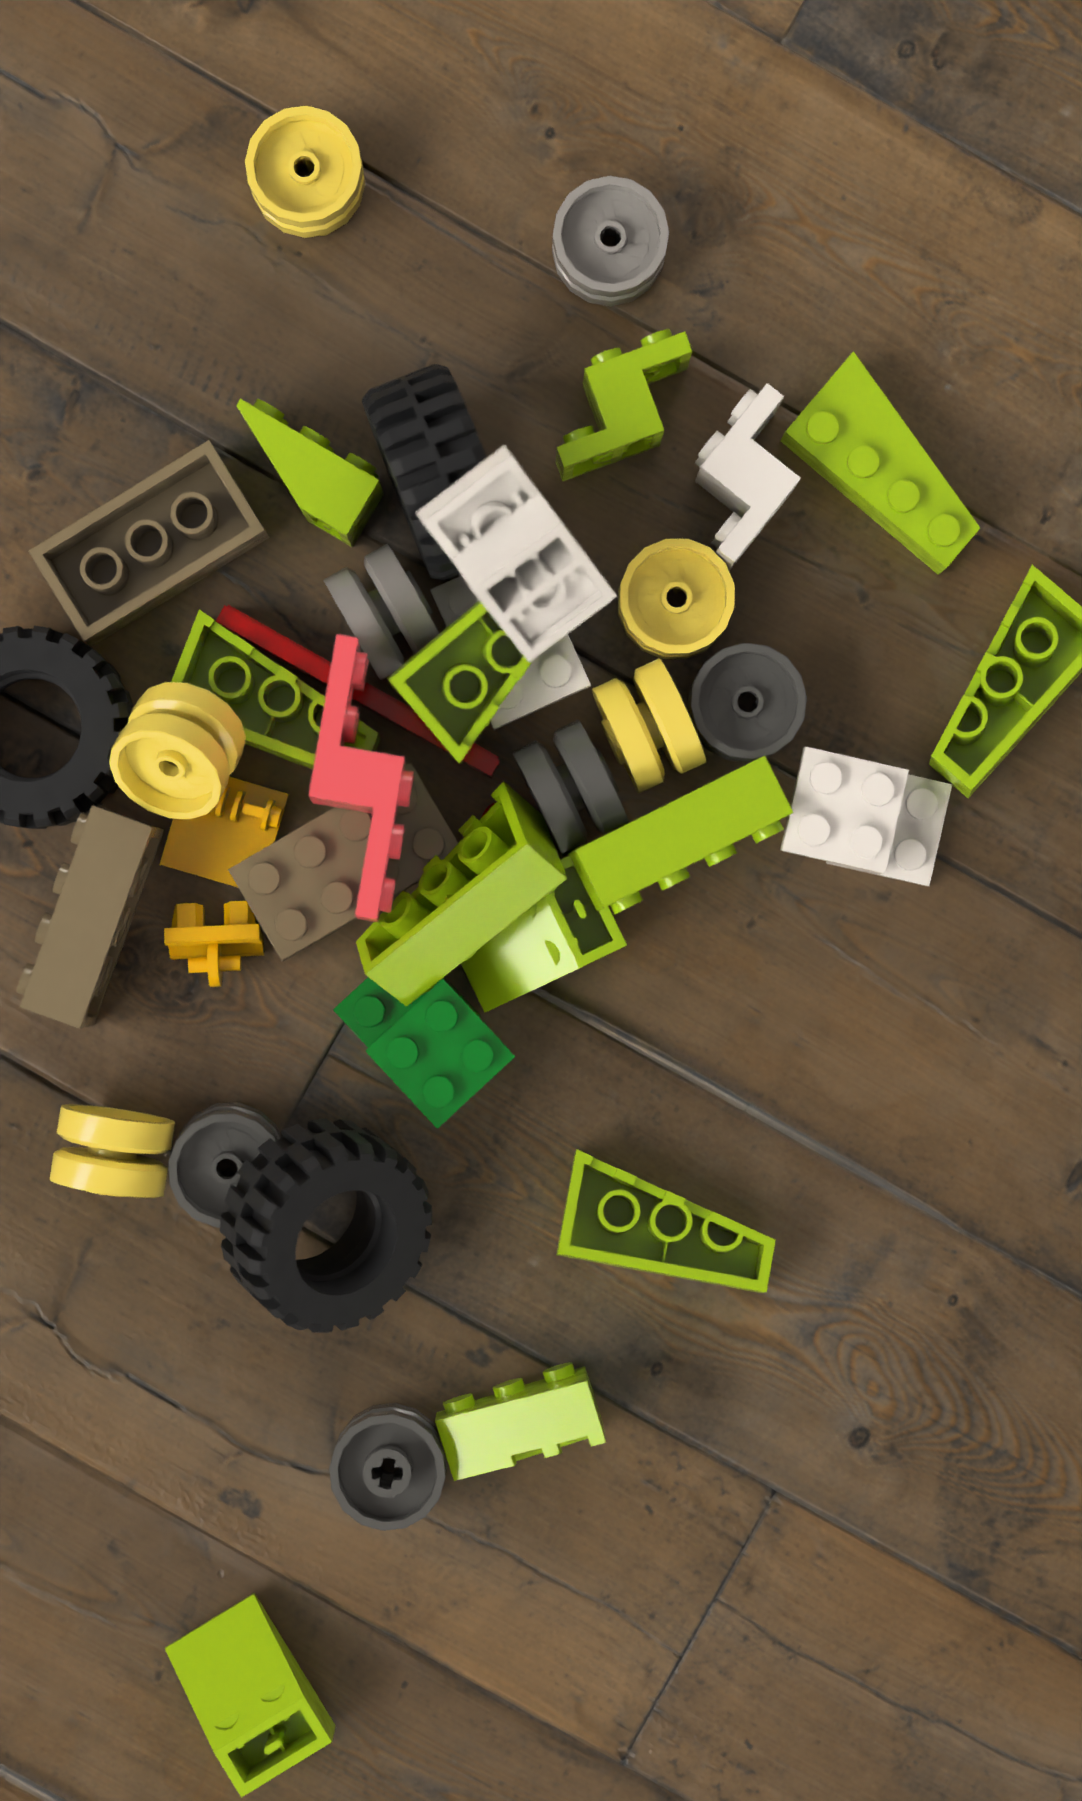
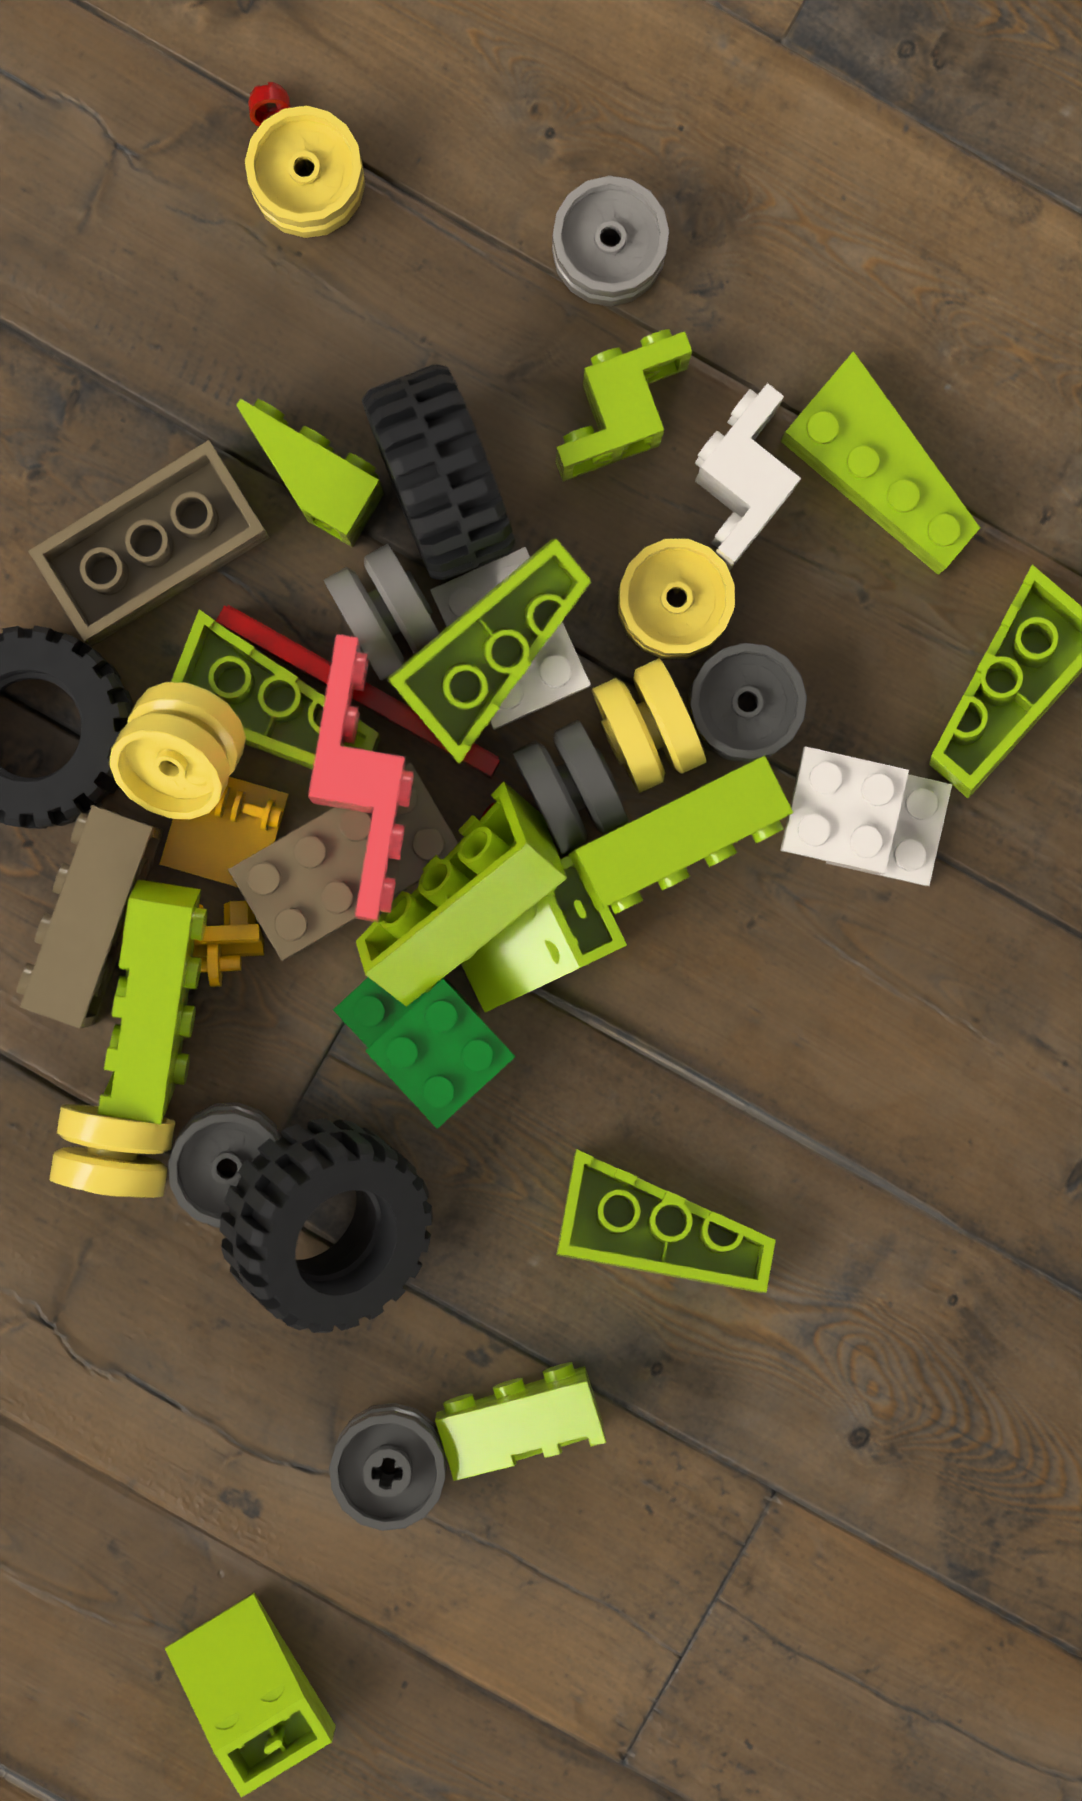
white bracket [416,445,617,662] -> none
none -> lime wedge [98,879,207,1124]
none -> red hinge [248,82,291,127]

